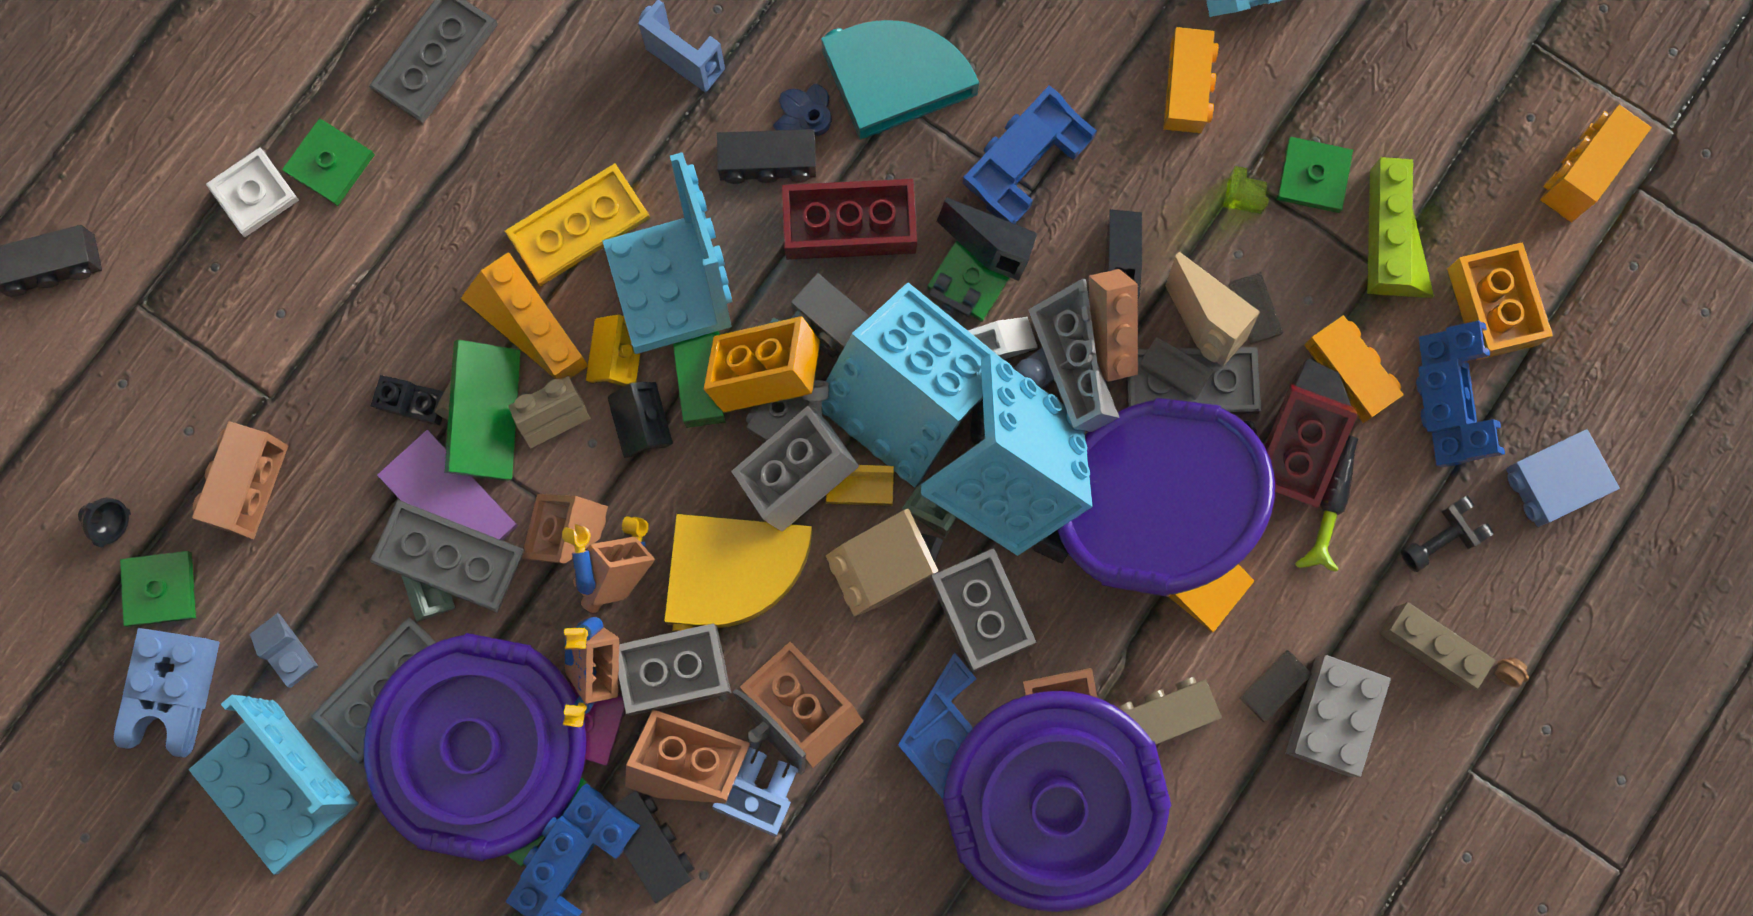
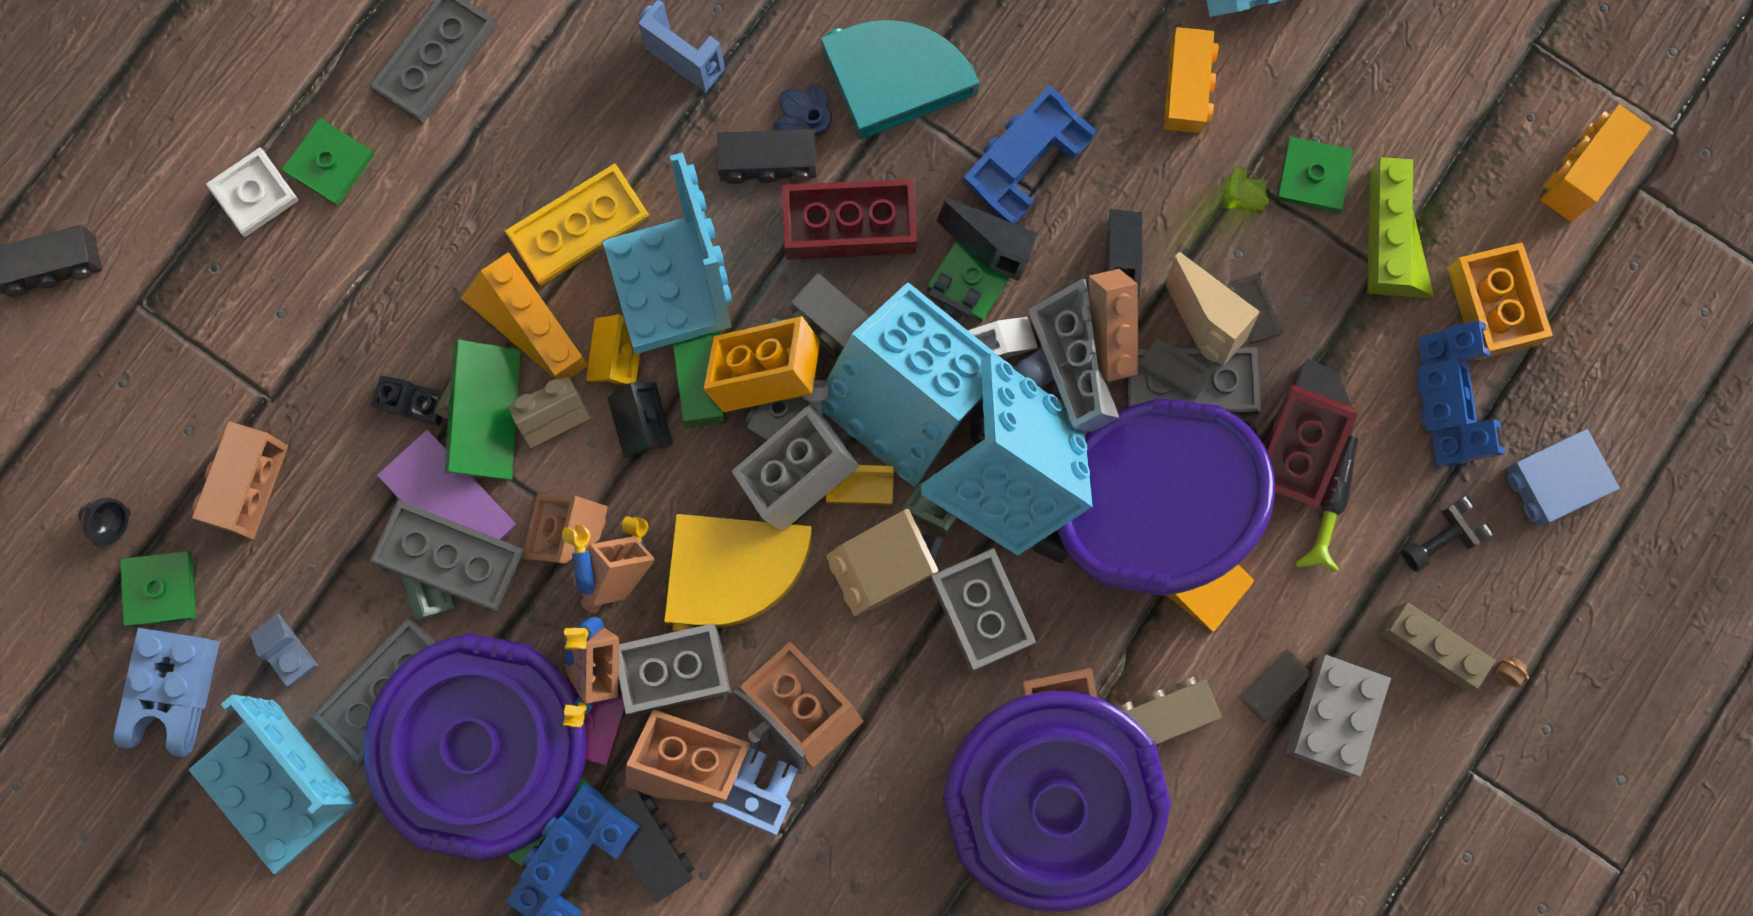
blue wing [898,653,976,799] -> none
light orange brick [1304,315,1404,424] -> none

